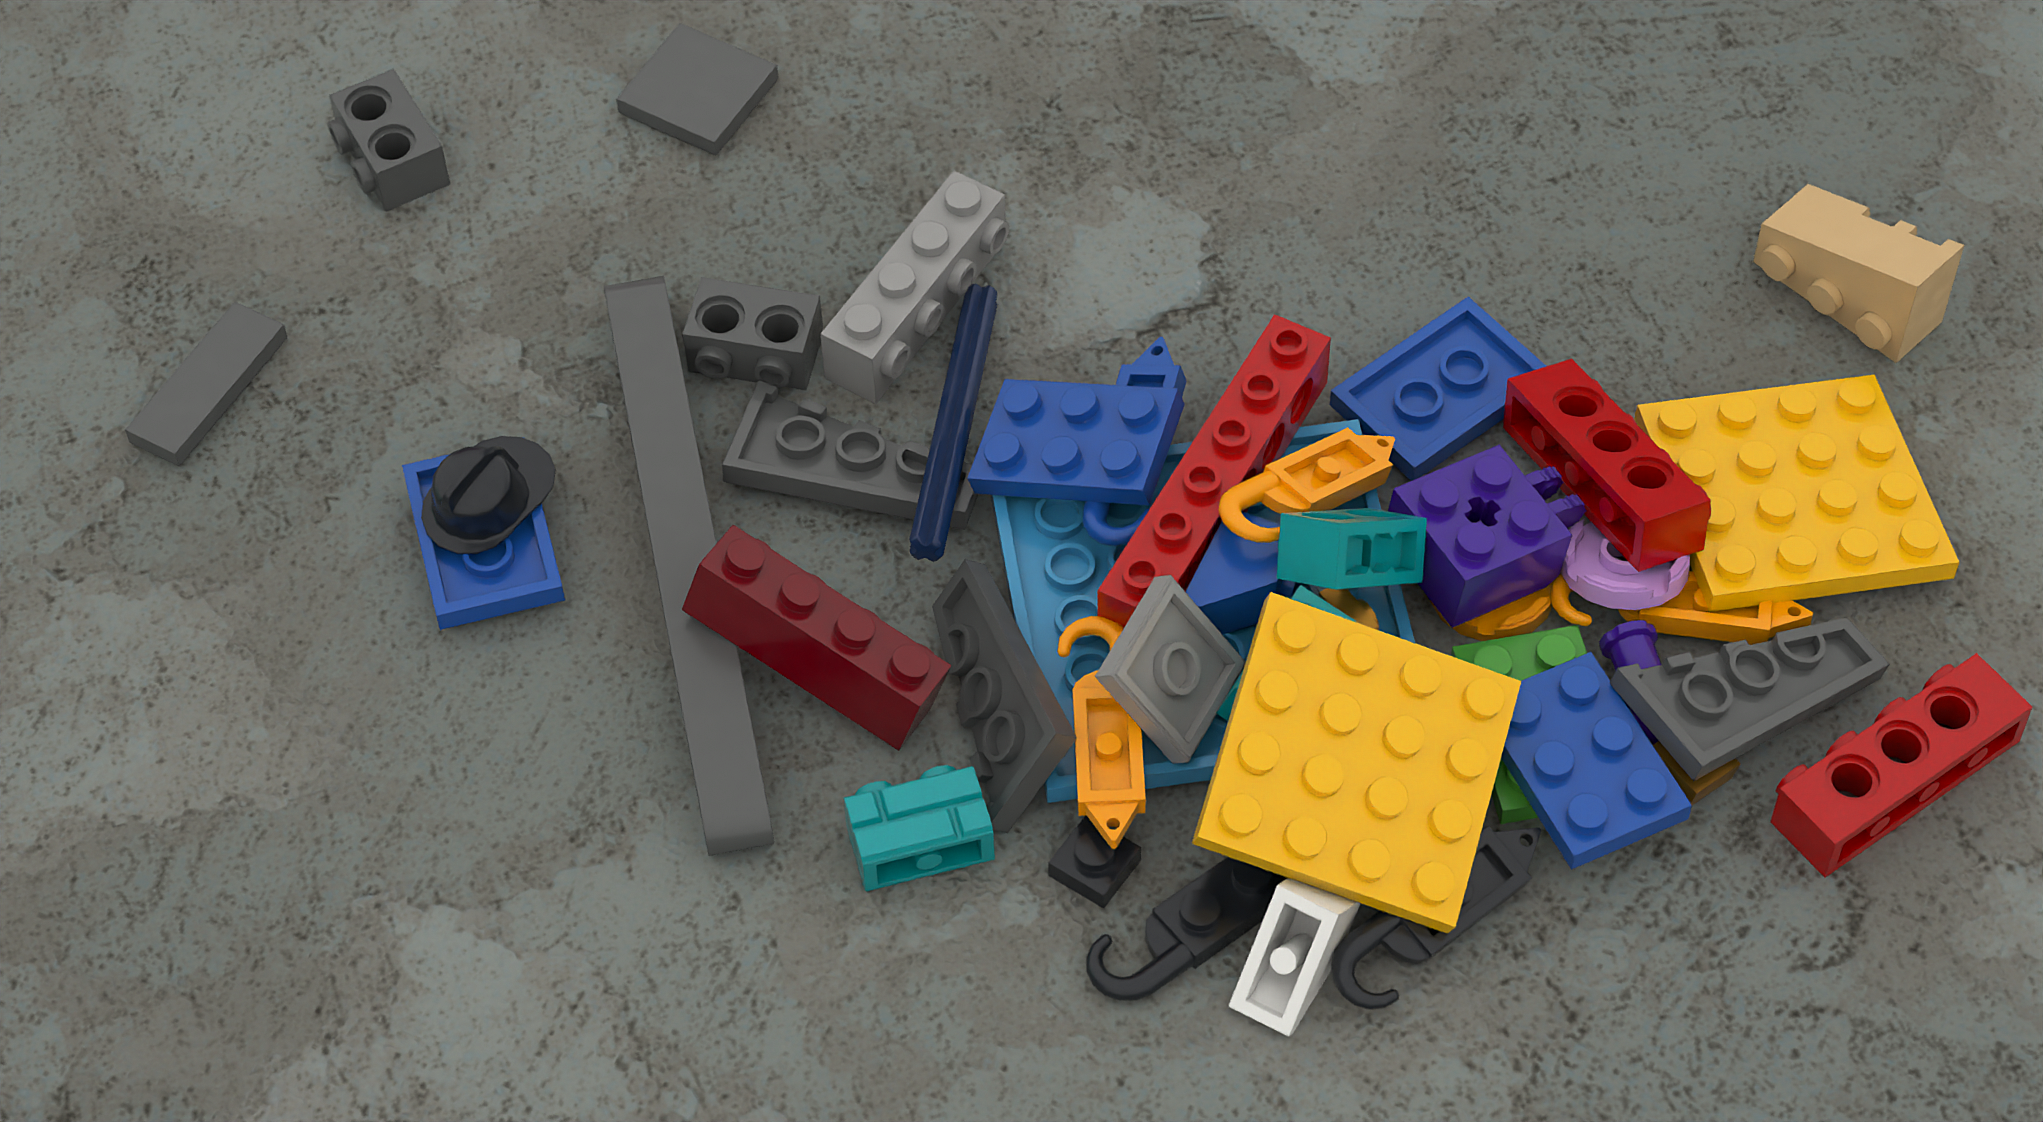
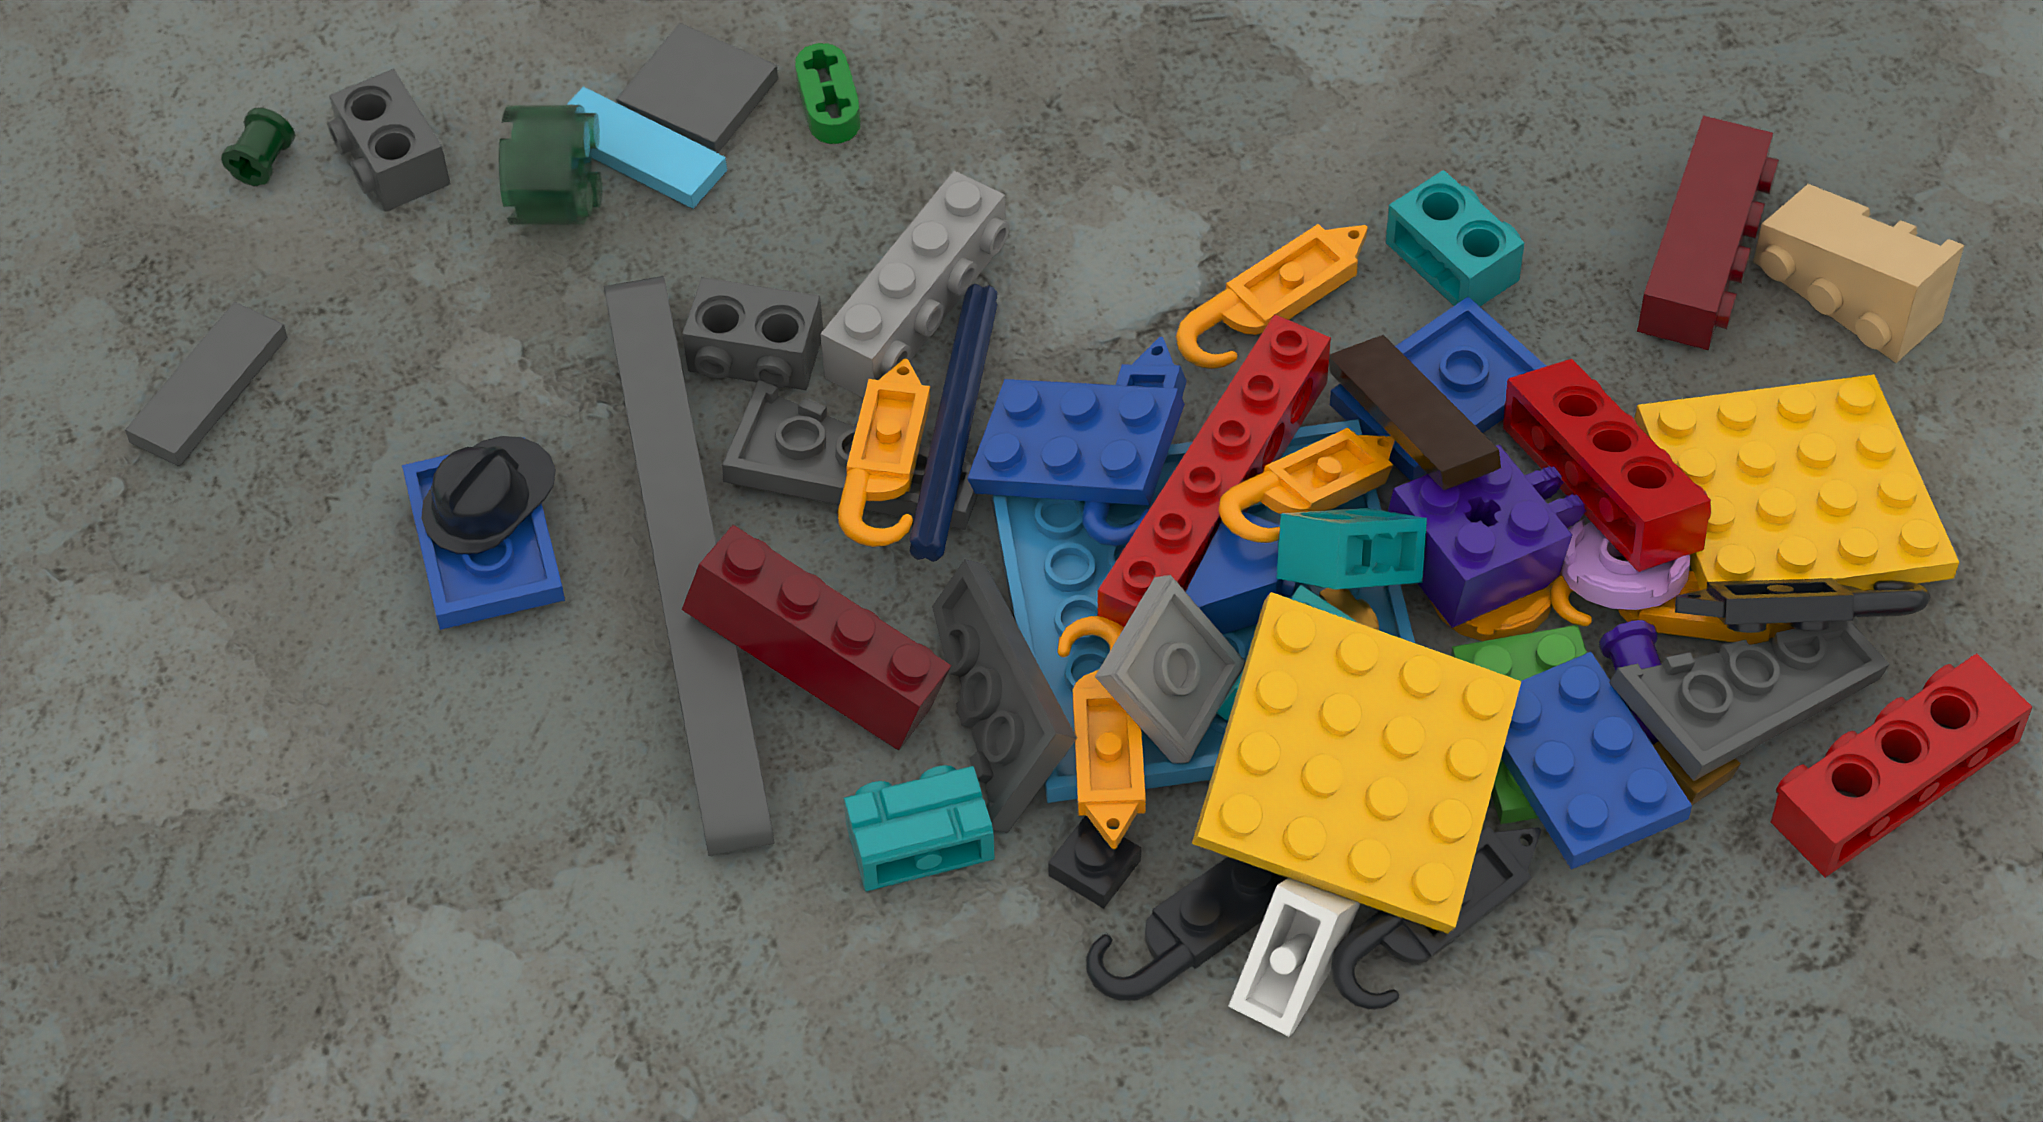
none -> dark green bush [221,107,296,186]
none -> clear green brick [499,105,602,225]
none -> medium azure tile [548,86,727,209]
none -> green beam [795,43,861,144]
none -> light orange plate [837,359,930,547]
none -> light orange plate [1176,224,1368,369]
none -> dark brown tile [1329,335,1501,490]
none -> teal brick [1385,170,1525,306]
none -> dark red brick [1637,115,1779,350]
none -> black plate [1675,578,1930,633]

